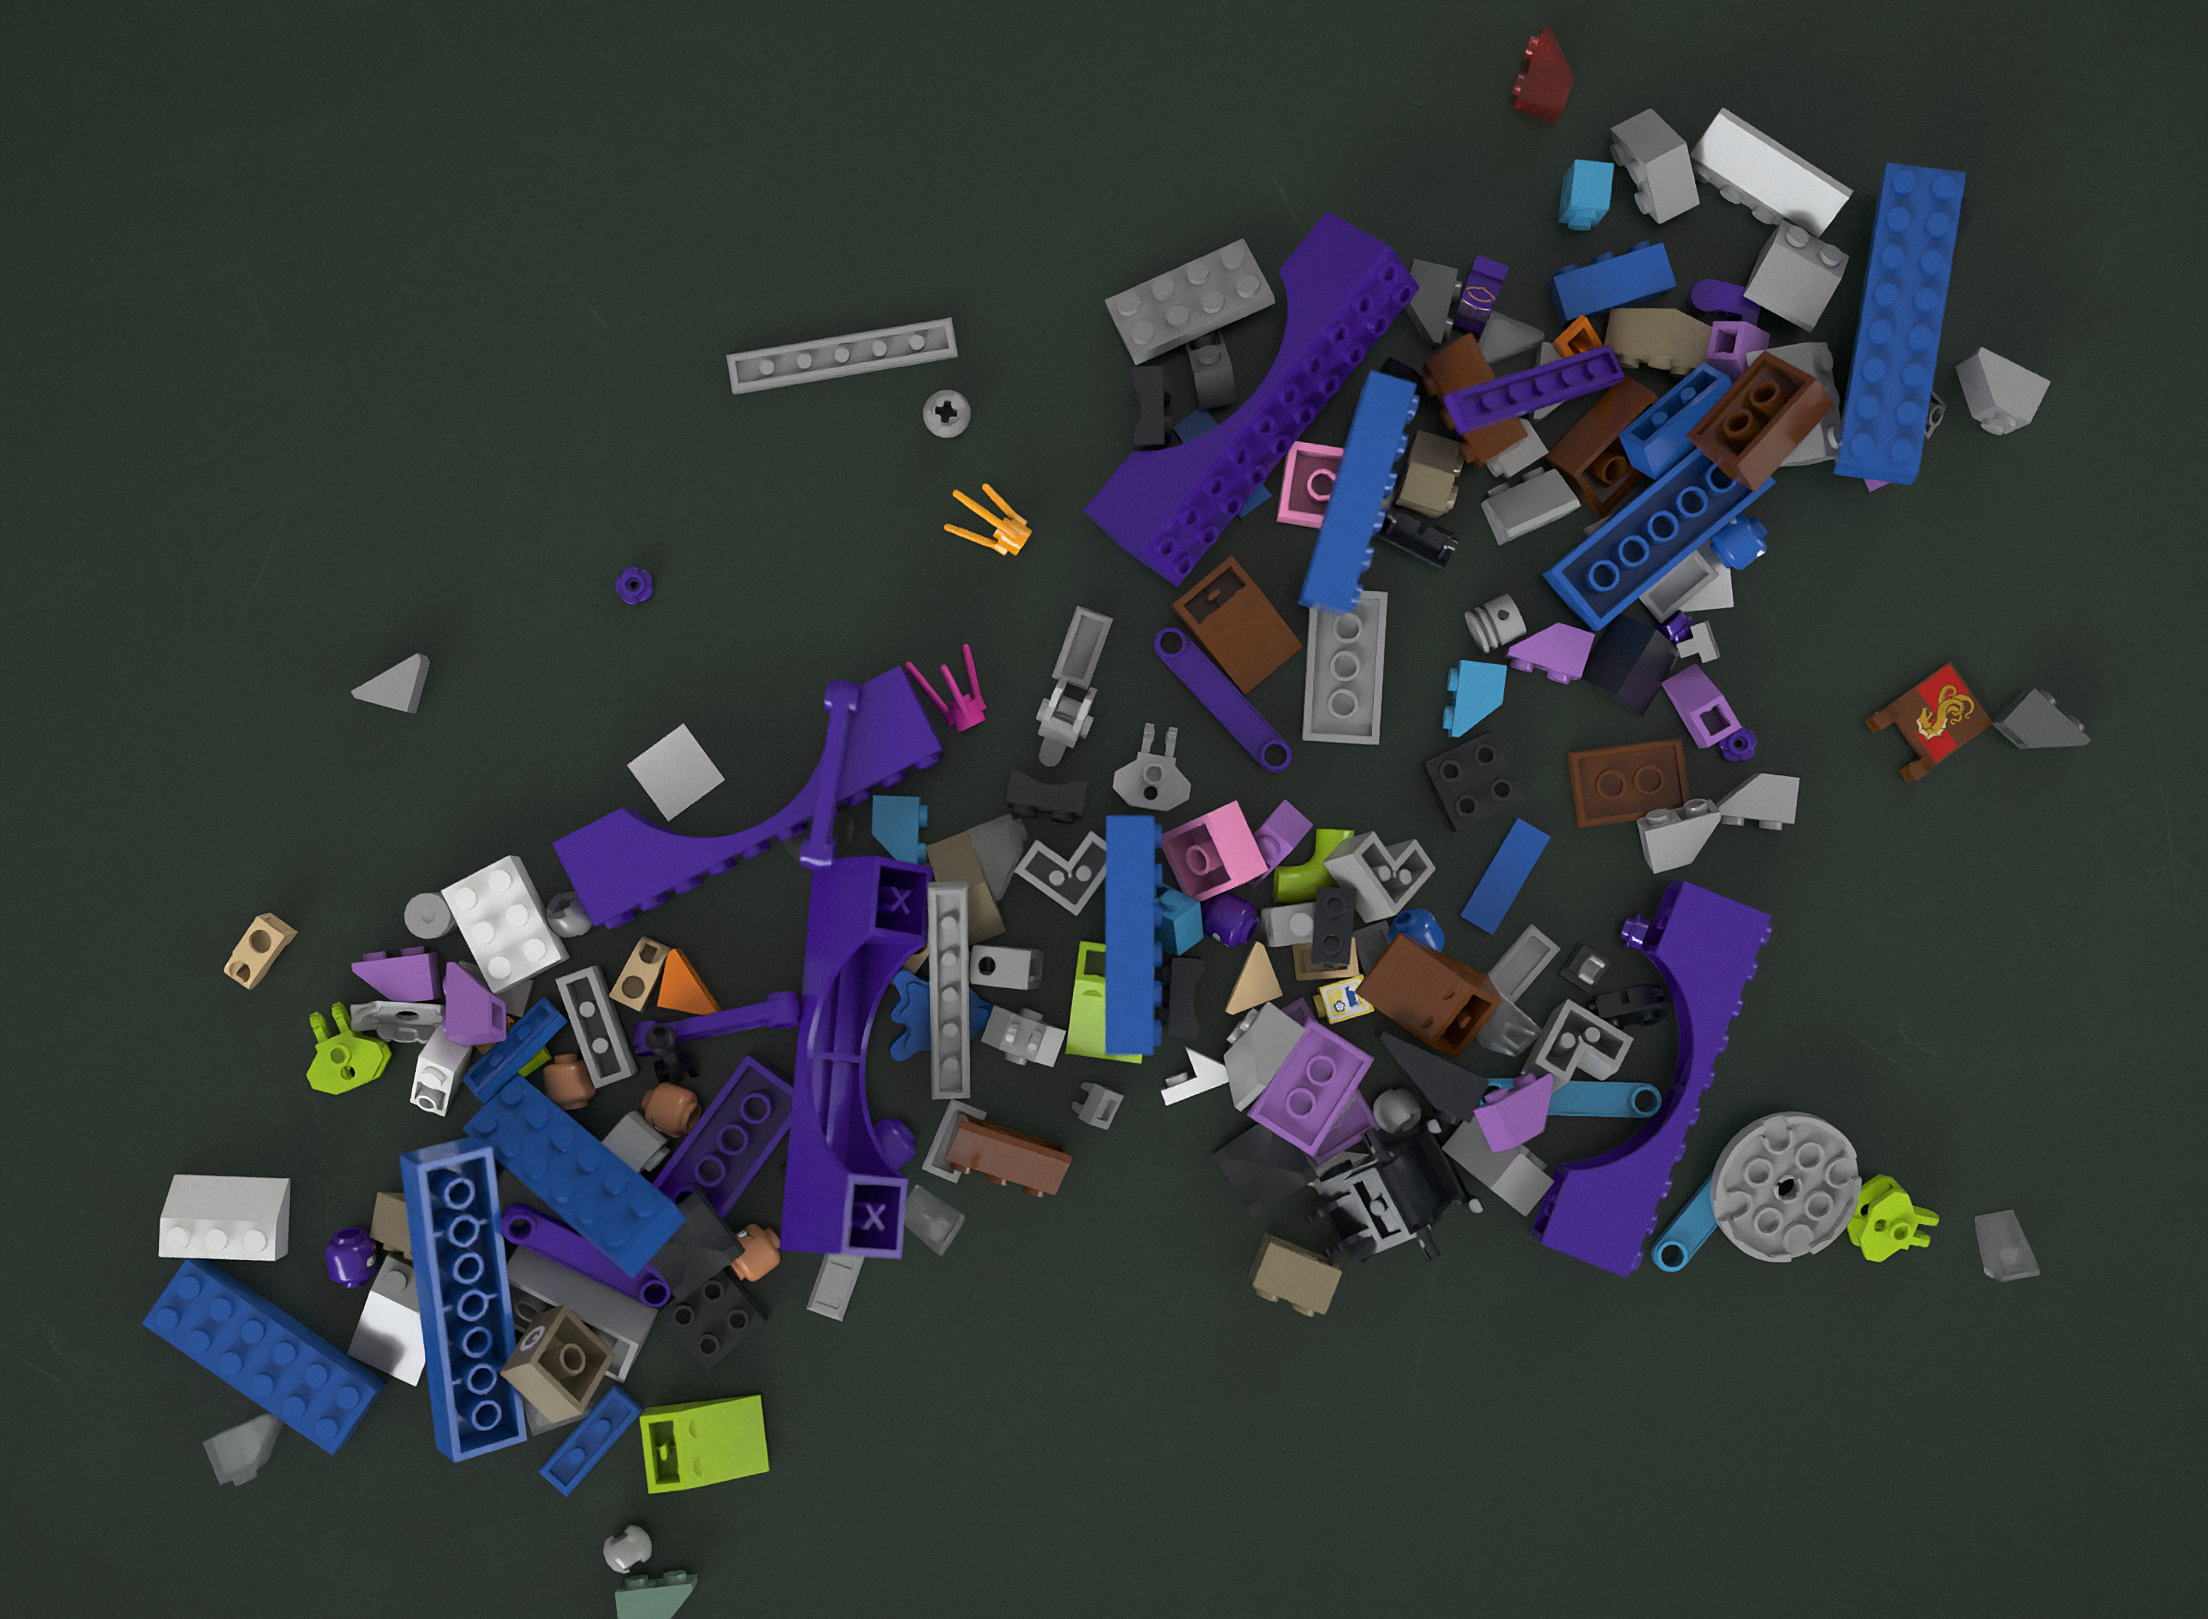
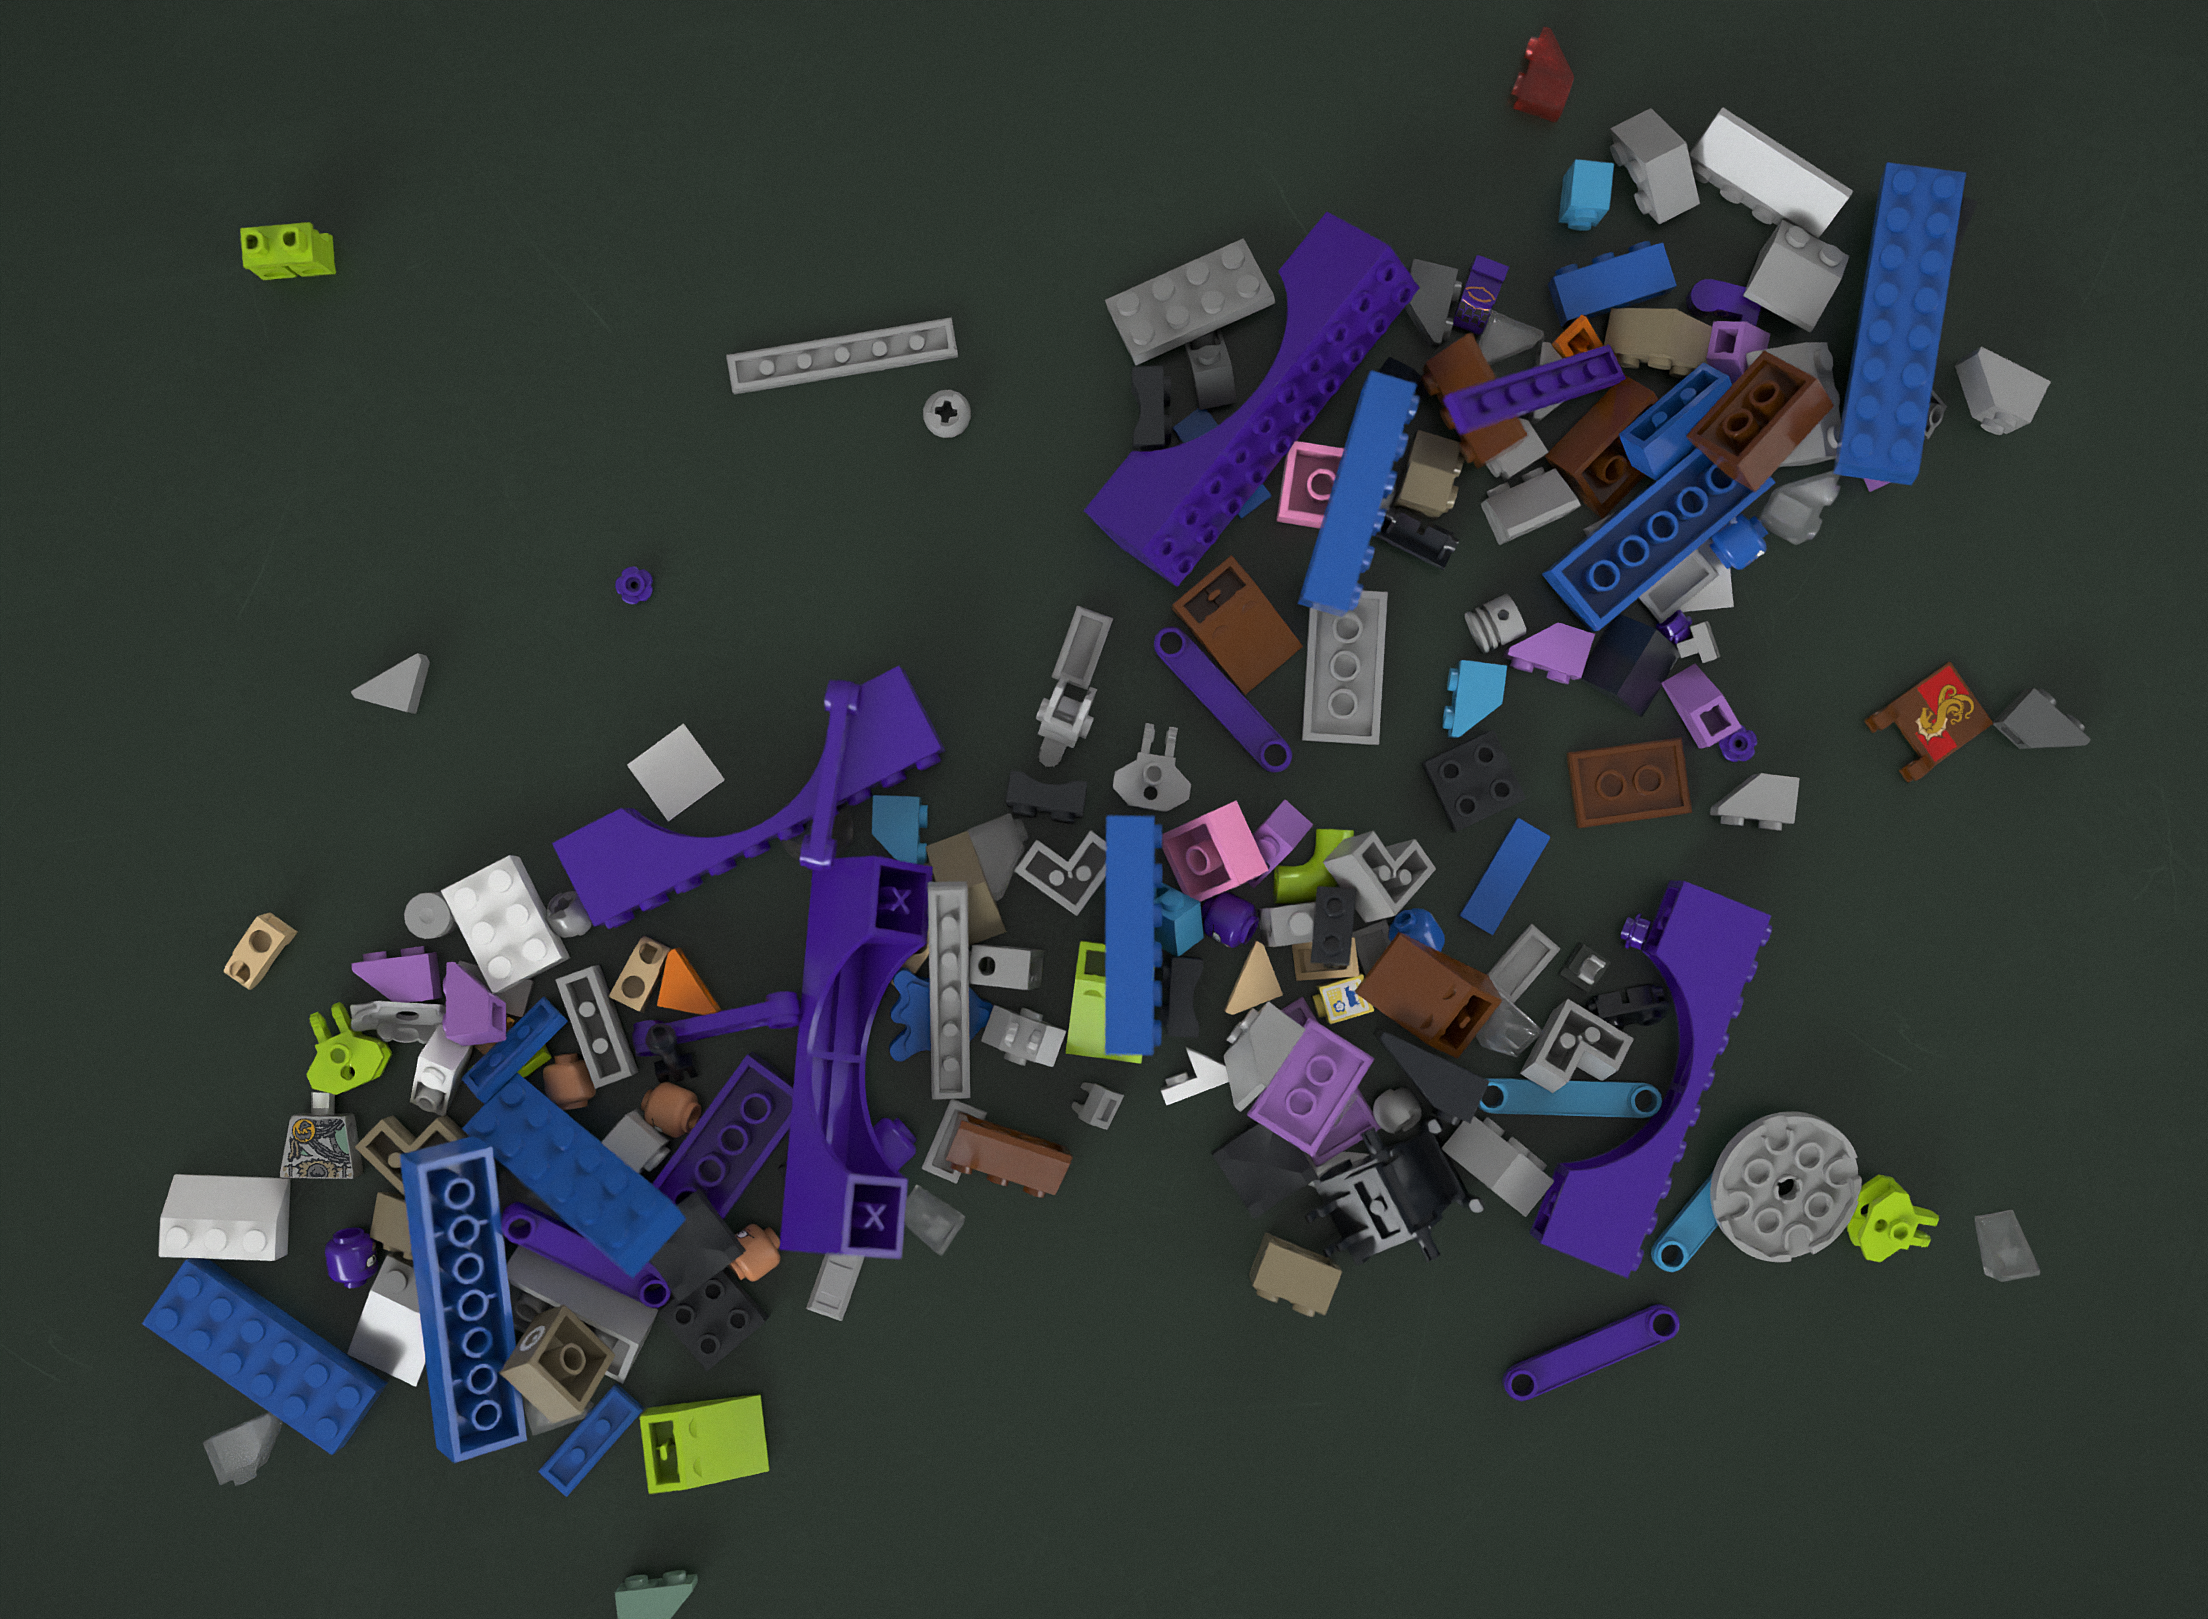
light grey piece [603,1524,652,1574] -> none
dark pink plant [905,644,987,732] -> none
light orange plant [944,483,1033,556] -> none
medium lavender slope [1473,1072,1554,1153] -> none
light grey slope [1636,799,1721,873] -> none
none -> lime hips [240,222,336,280]
none -> torso [280,1091,363,1179]
none -> dark tan brick [355,1114,469,1196]
none -> dark purple piece [1502,1304,1680,1401]
none -> clear slope [1758,470,1840,545]

